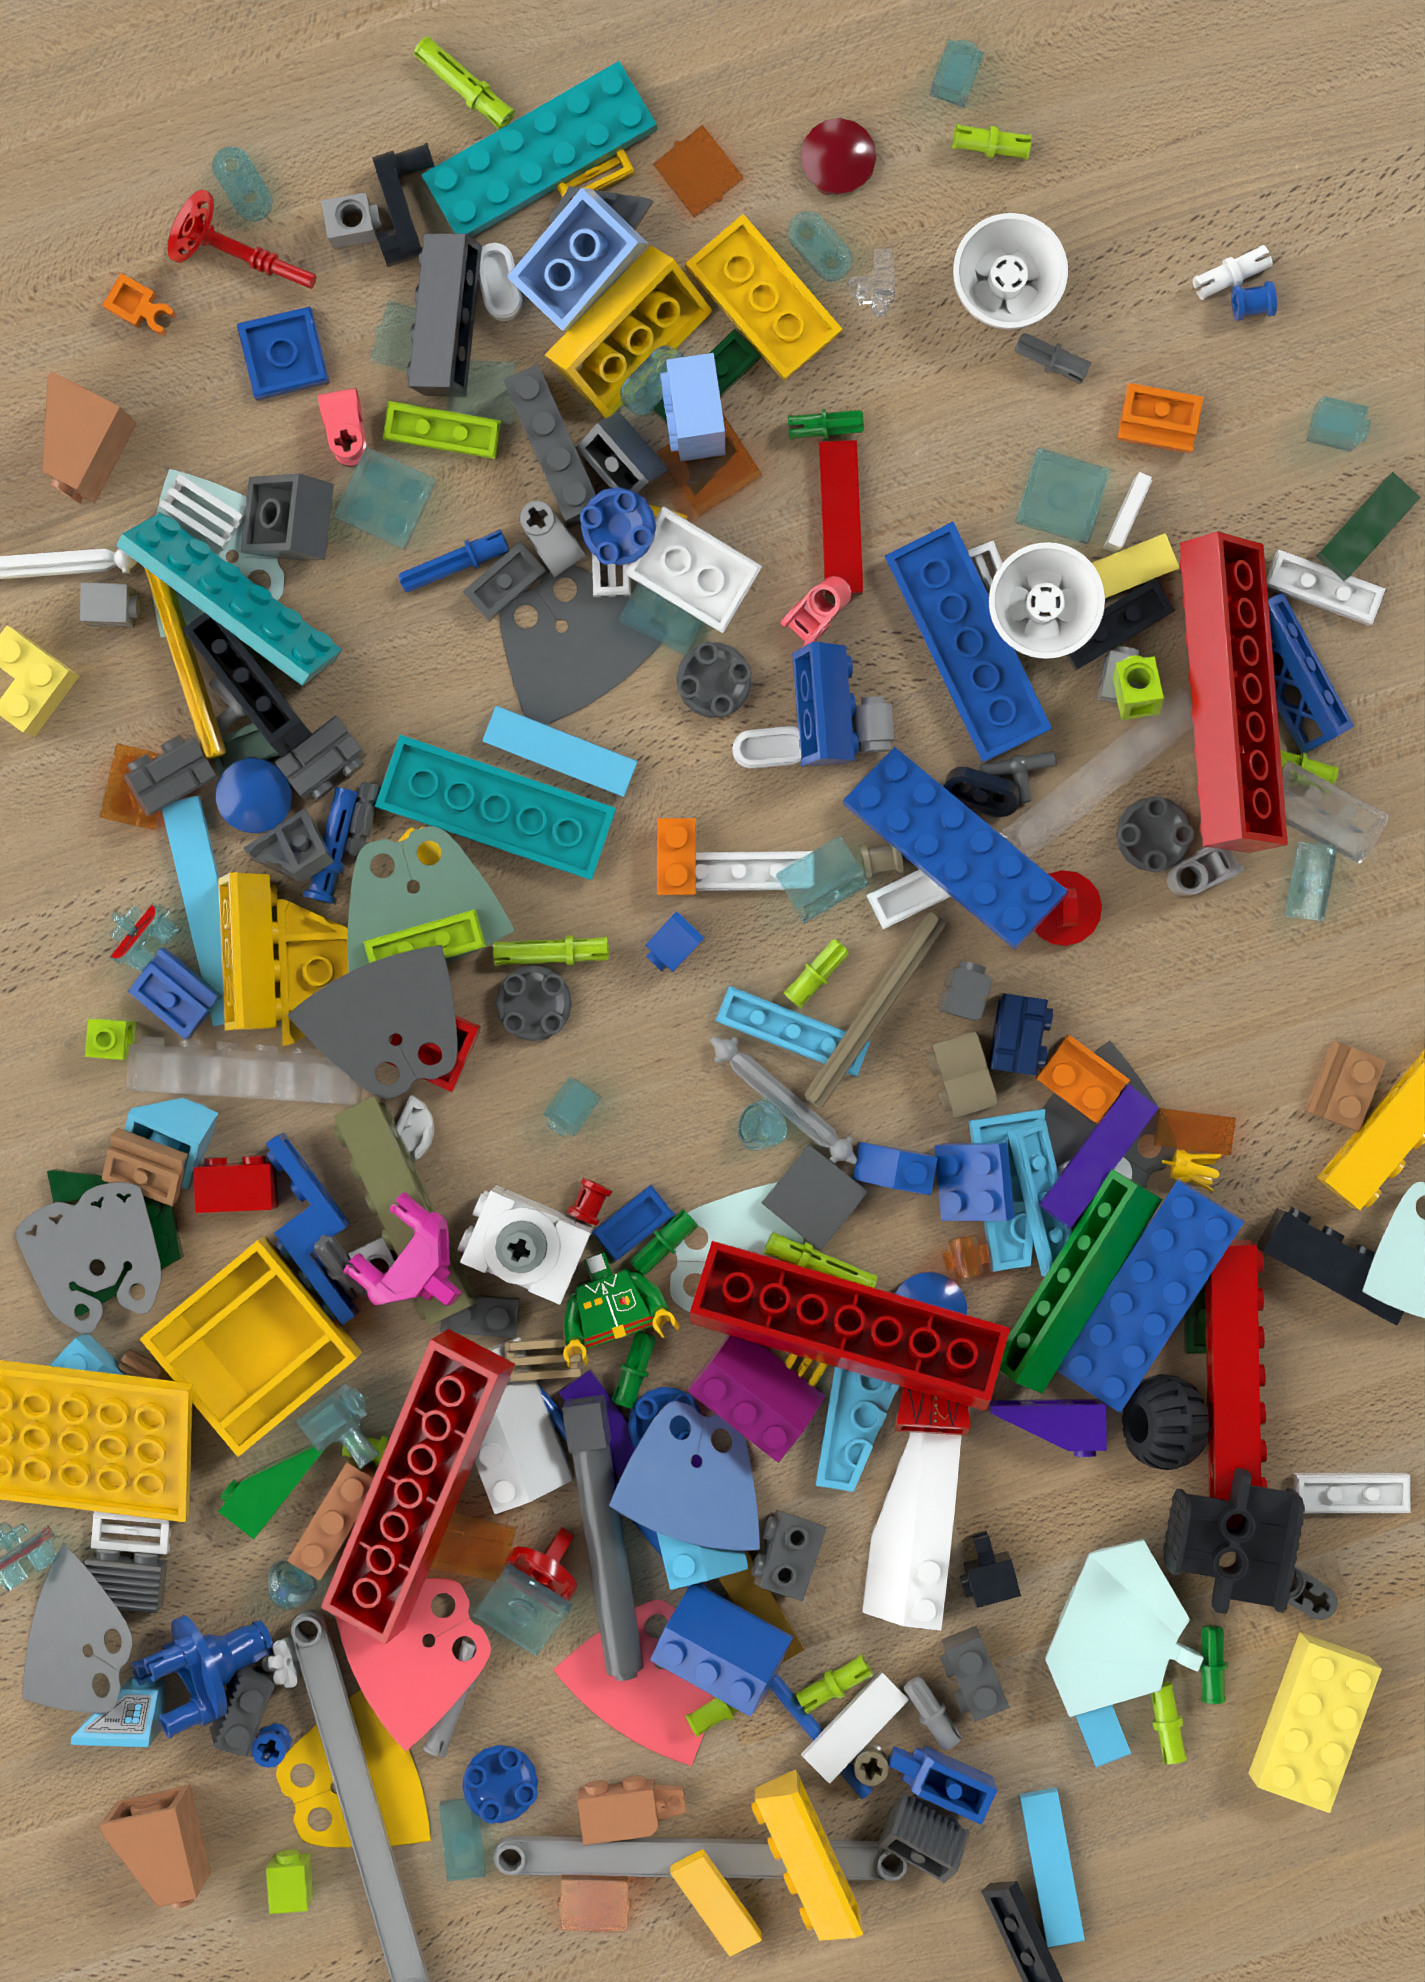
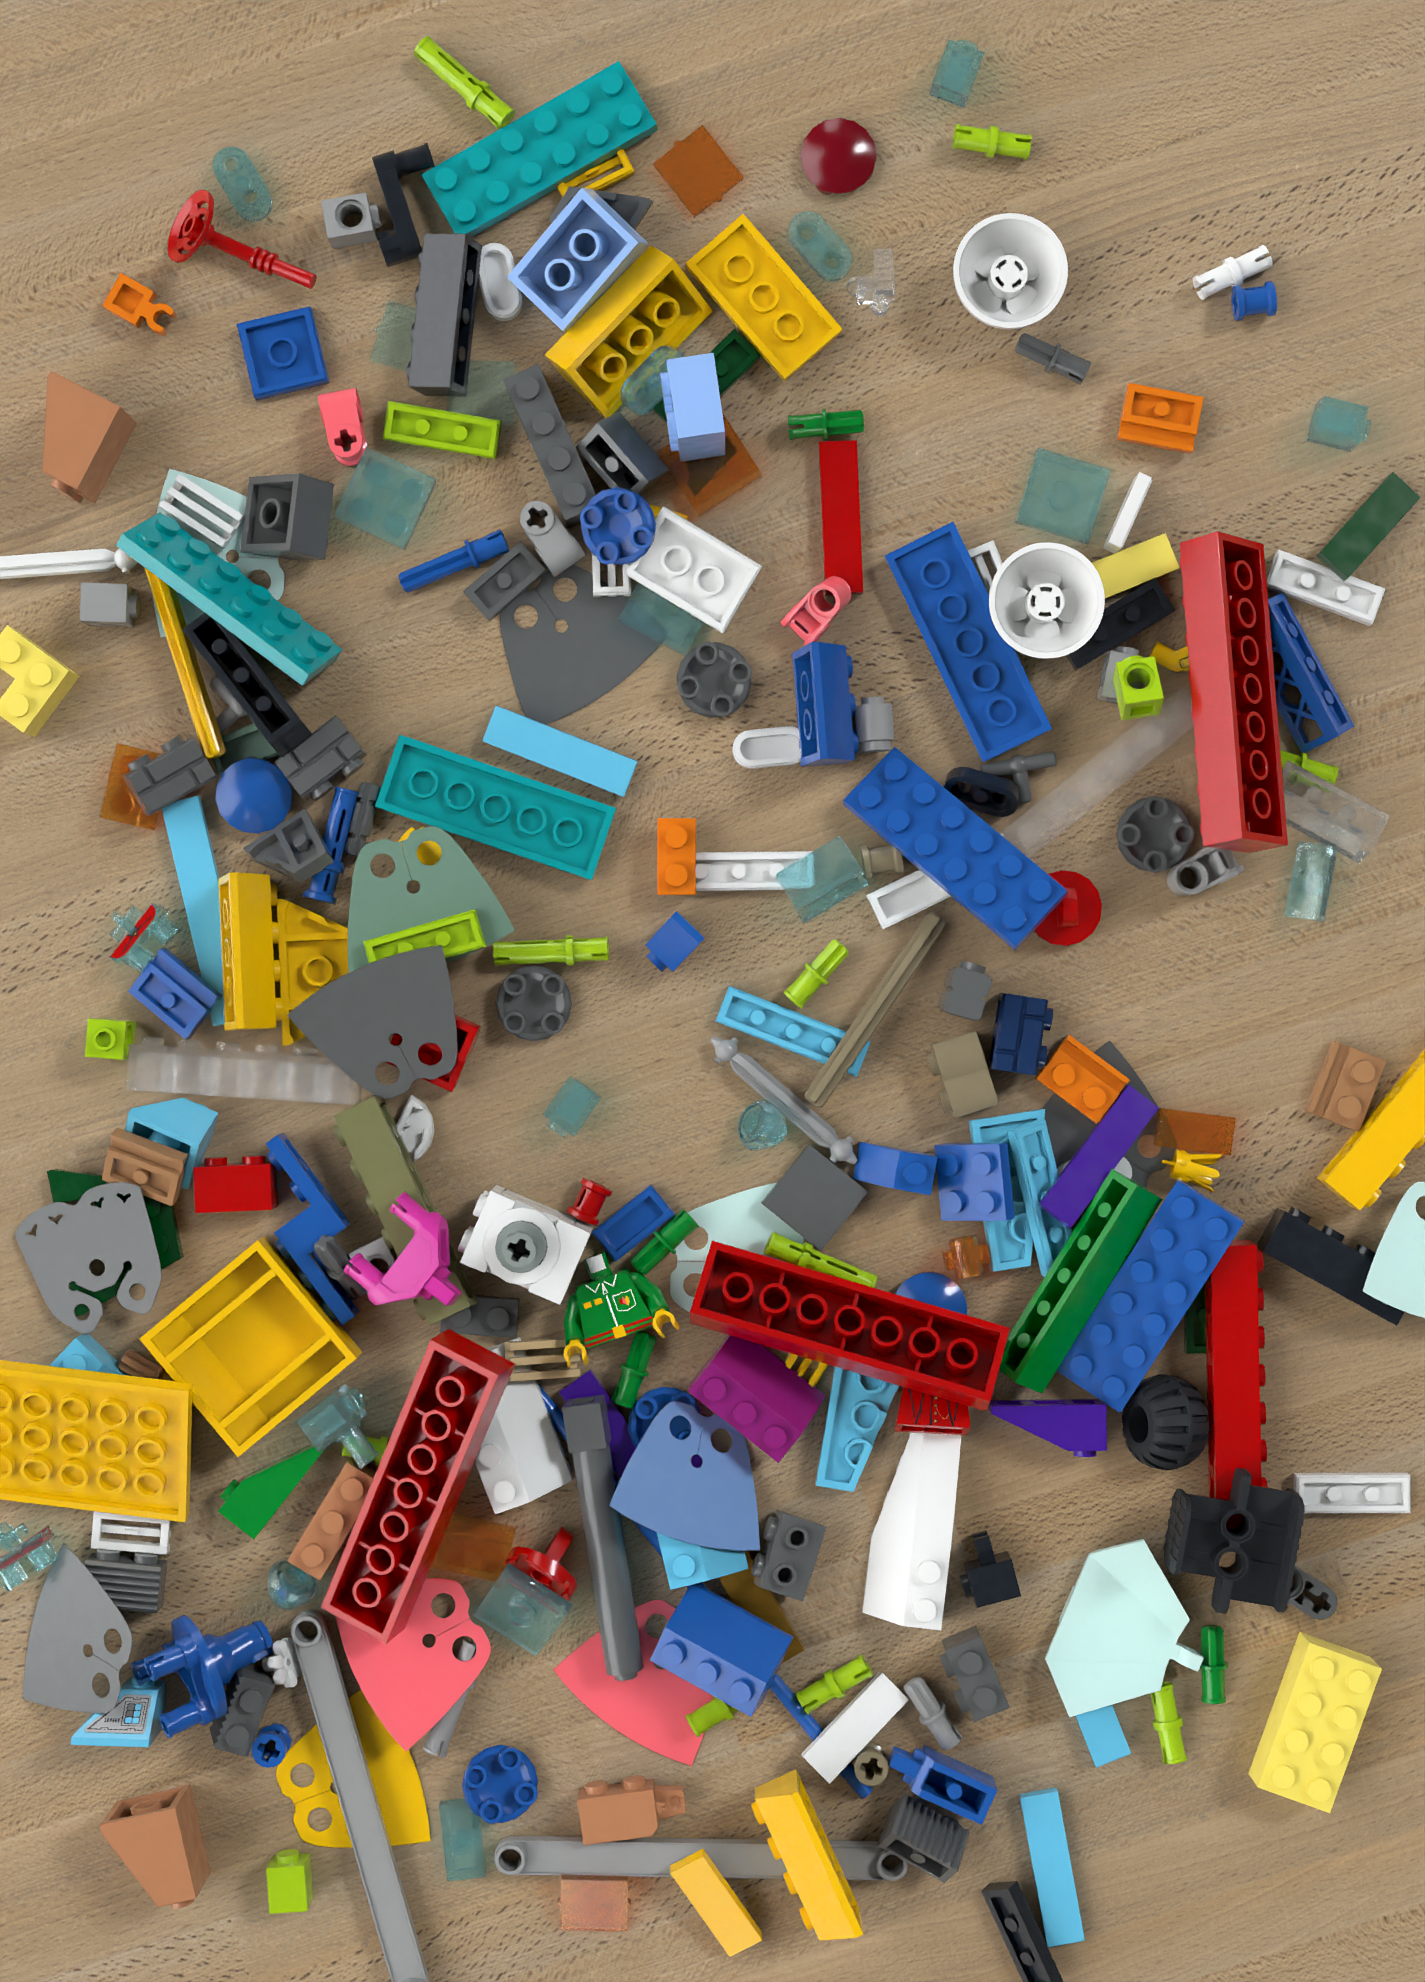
none -> yellow arm [1149,641,1190,673]

